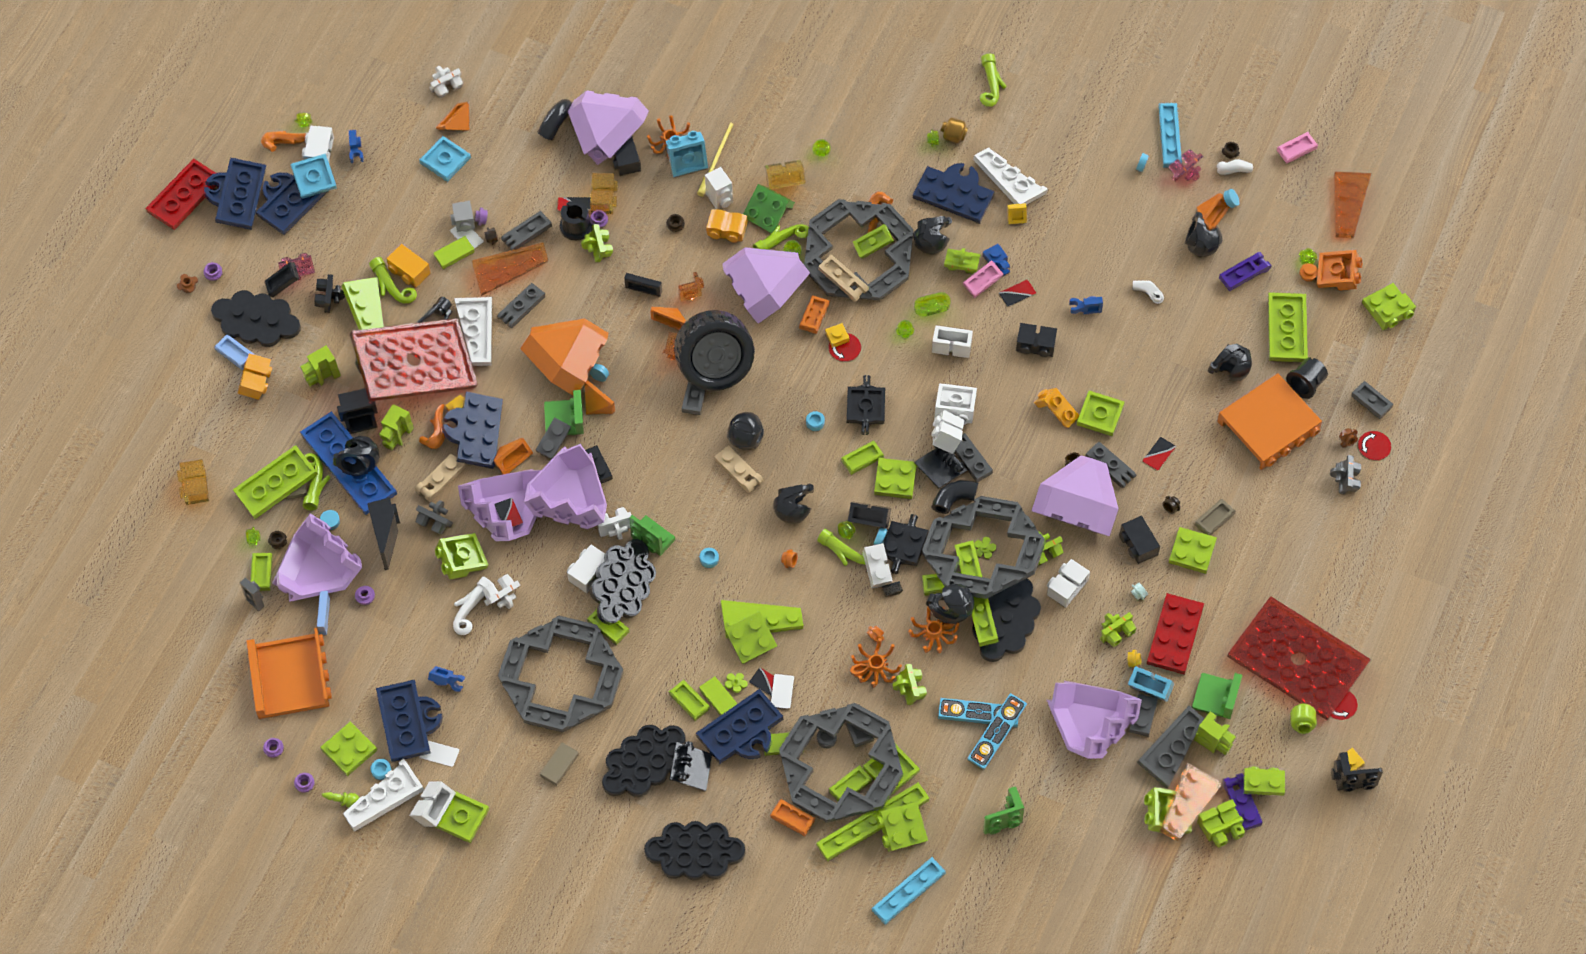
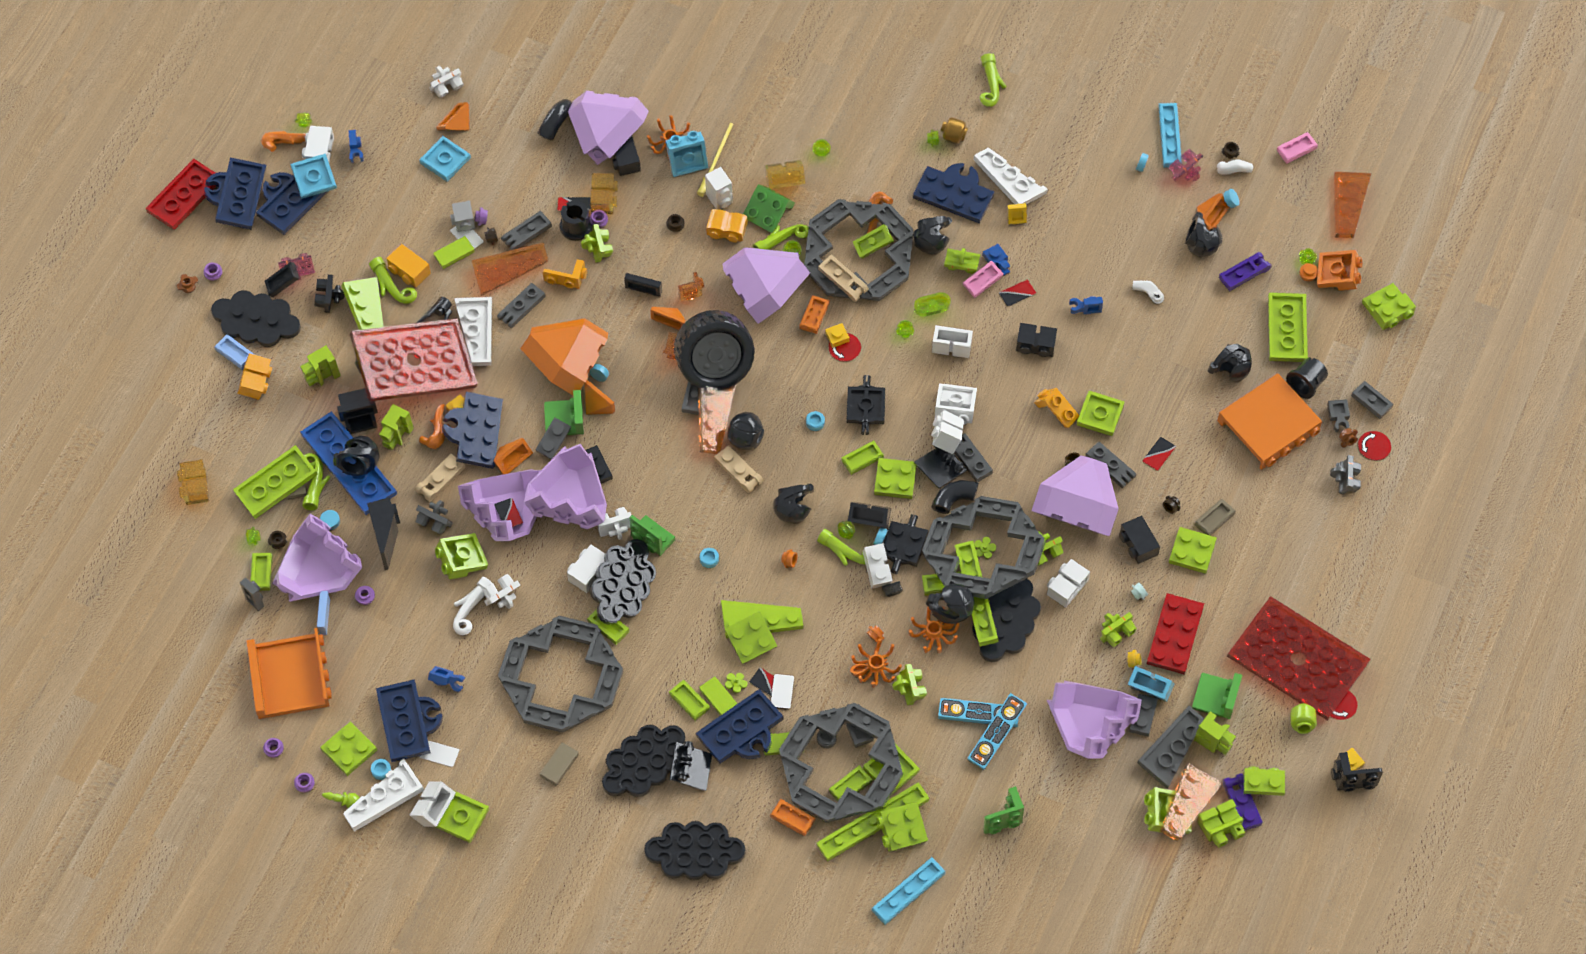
none -> light orange bracket [543,259,587,289]
none -> clear orange wing [698,385,736,454]
none -> dark grey plate [1327,399,1350,432]

